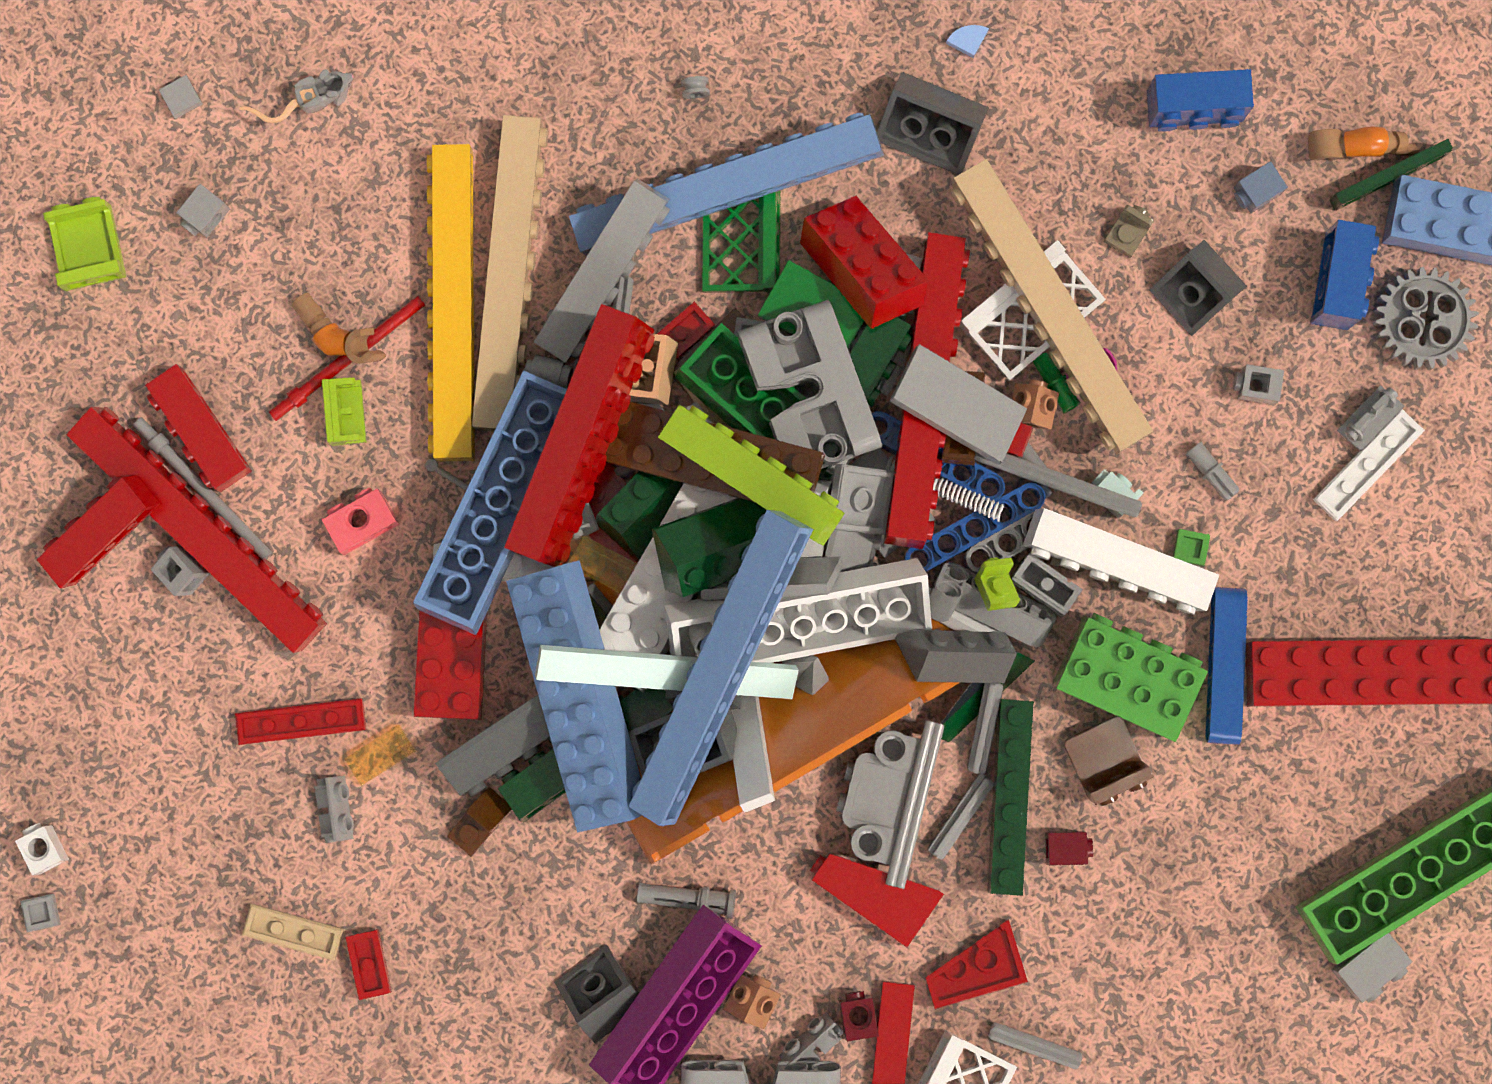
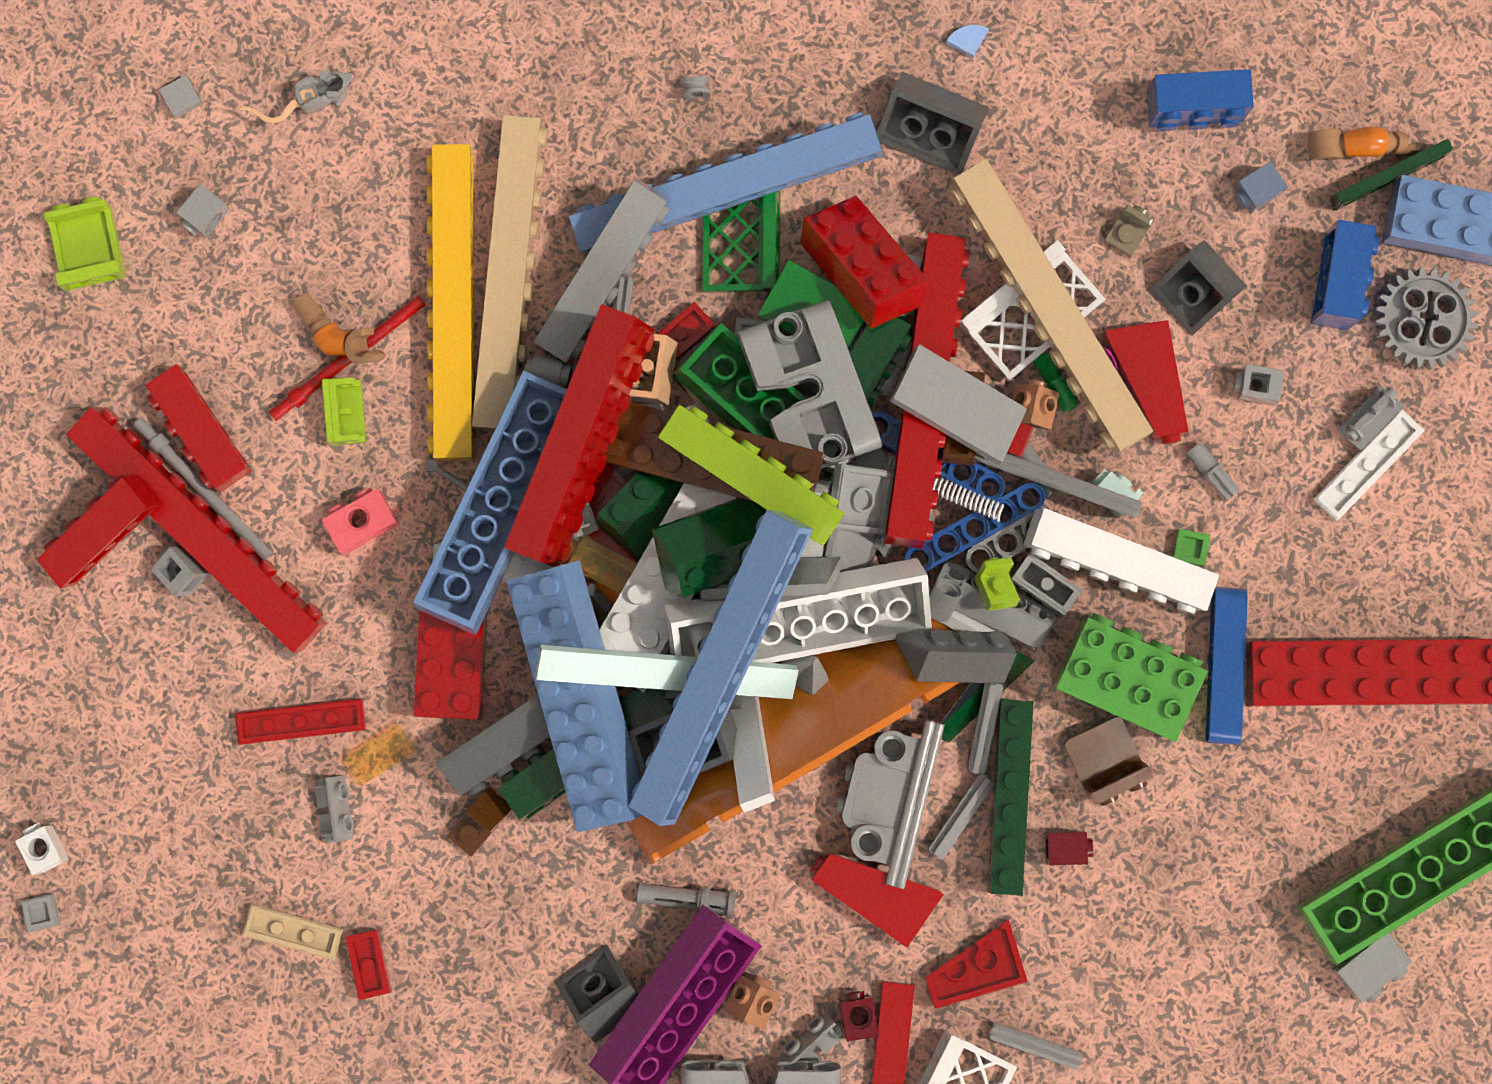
none -> red slope [1102,320,1189,445]

